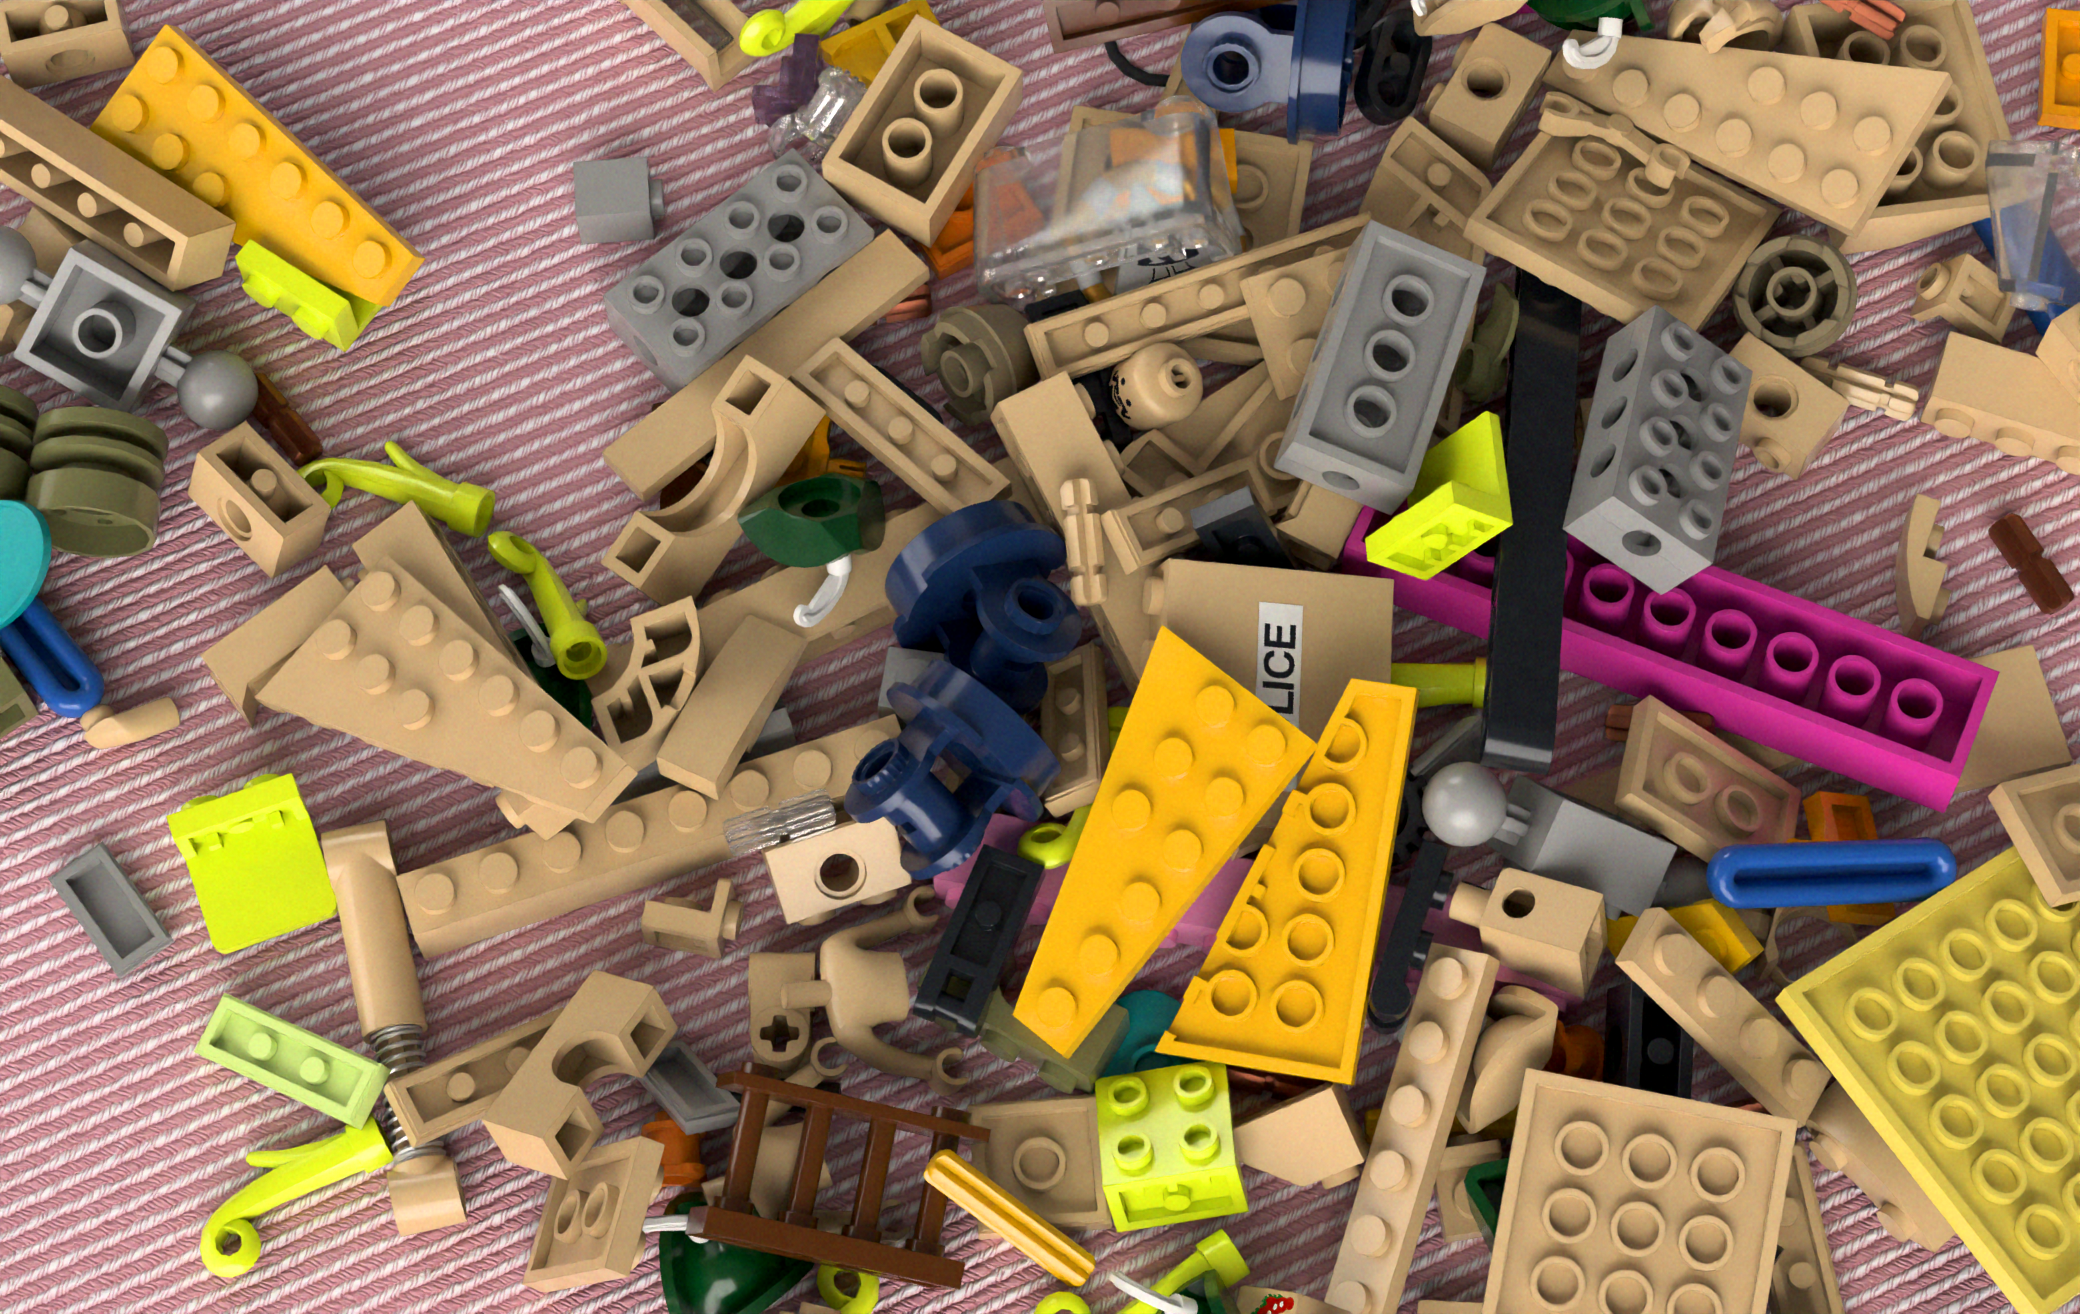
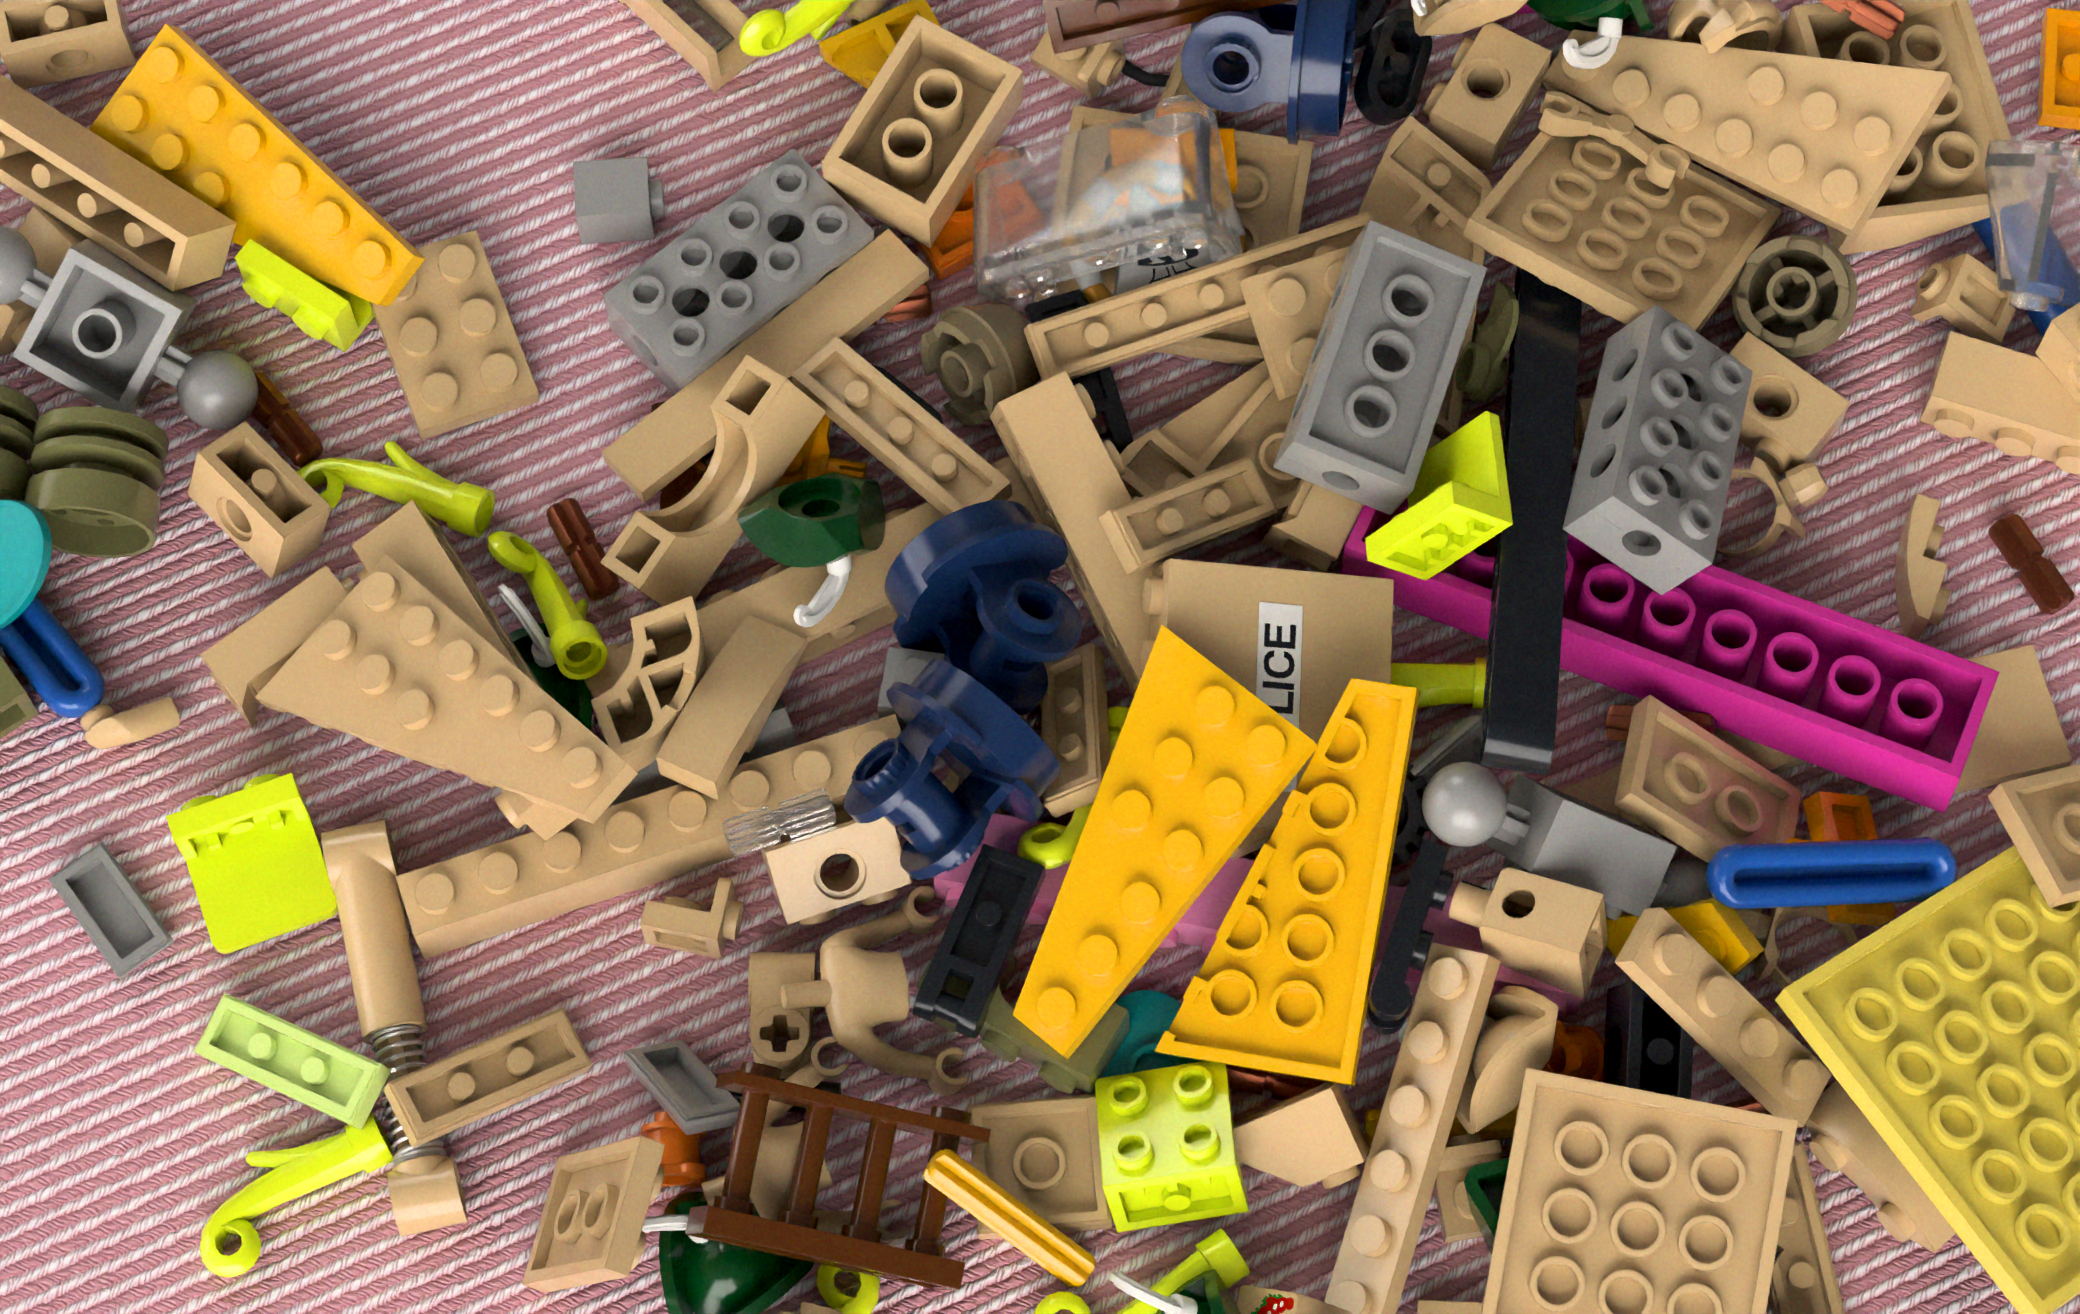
tan arch [481,969,679,1180] -> none
clear purple bracket [751,33,824,131] -> none
clear connector [767,65,868,170] -> none
tan axle [1060,478,1108,607] -> none
tan head [1109,343,1203,431] -> none
black plate [1189,485,1307,571] -> none
tan axle [1799,354,1919,421] -> none
none -> tan plate [369,229,539,440]
none -> copper piece [546,498,620,601]
none -> tan bracket [1030,30,1126,99]
none -> tan piece [1715,457,1829,560]

